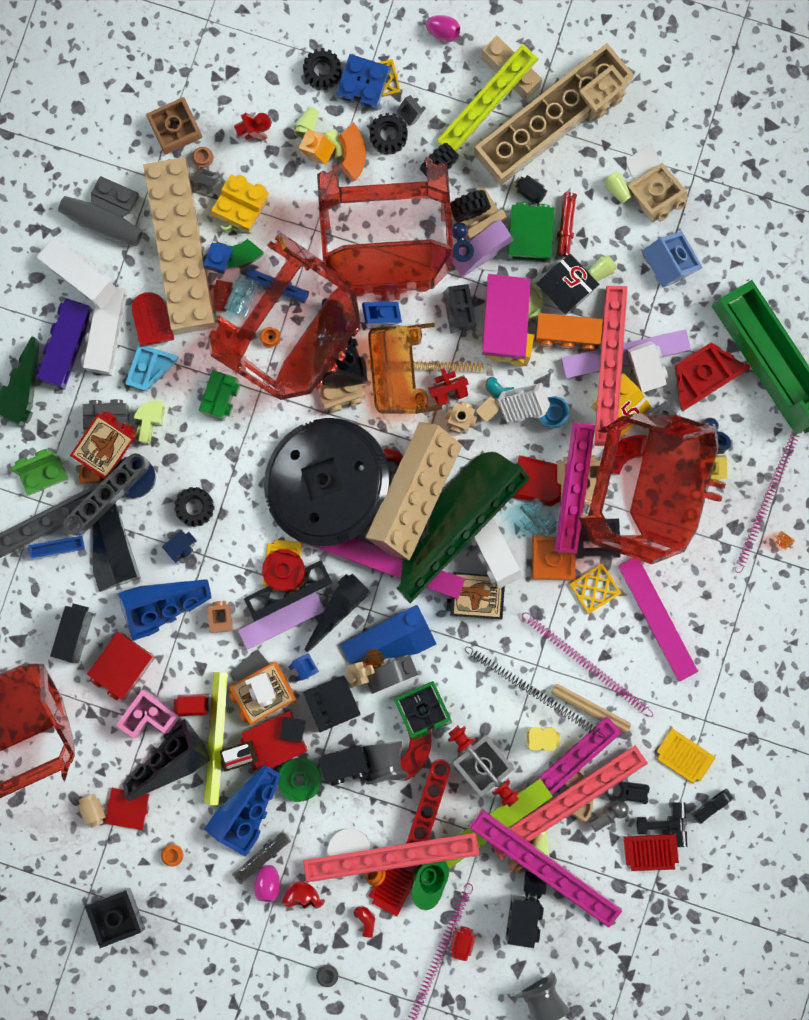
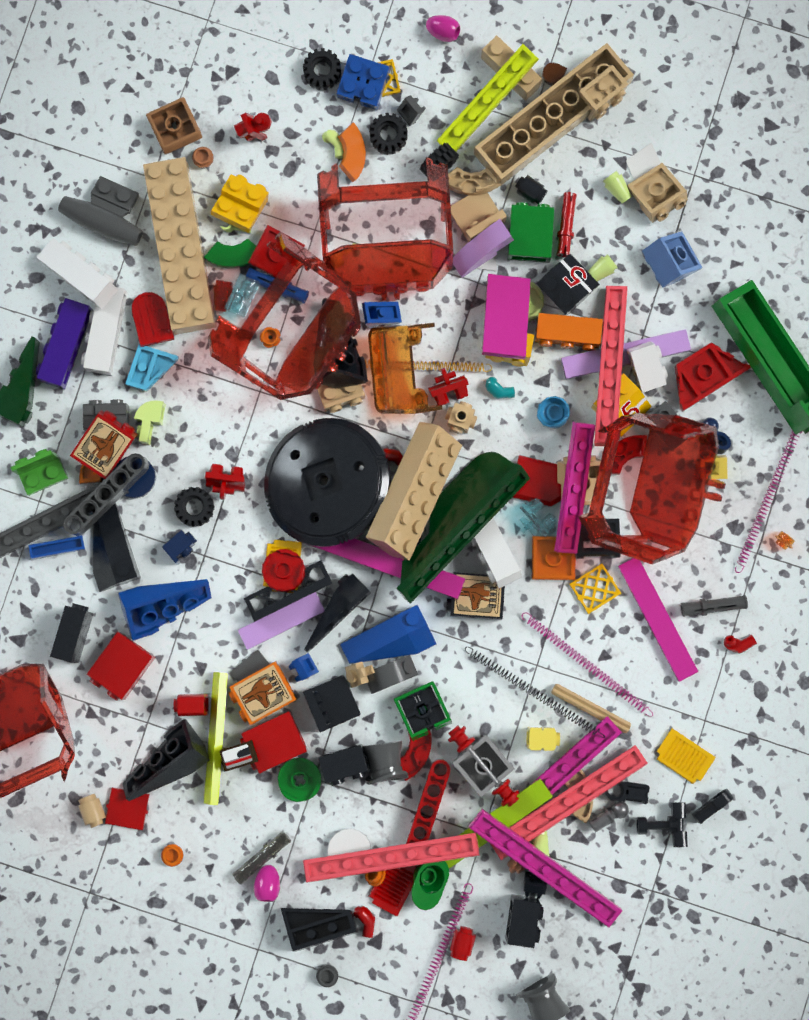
black brick [84,888,145,948] -> none
bright pink brick [116,690,180,739] -> none
dark grey tile [193,168,220,194] -> none
green brick [199,370,240,421] -> none
blue bracket [203,242,233,274] -> none
blue wedge [204,765,281,856] -> none
nougat brick [208,601,234,633] -> none
white brick [245,672,276,707] -> none
black tile [280,717,306,743] -> none
red hair [282,881,325,909] -> none
yellowish green cone [294,107,319,140] -> none
light orange brick [298,130,336,165] -> none
clear orange plate [363,649,385,669] -> none
black hinge [443,284,477,334] -> none
black tyre [449,190,491,222] -> none
dark blue plate [451,222,474,262] -> none
tan slope [476,397,501,422] -> none
white brick [498,383,550,423] -> none
red window [623,834,679,871] -> none
none -> red hips [205,464,245,500]
none -> red tile [248,225,305,282]
none -> black wedge [281,908,358,952]
none -> tan tile [441,167,501,195]
none -> reddish brown tile [542,63,567,86]
none -> dark grey pin [680,595,748,617]
none -> red arm [724,635,757,653]

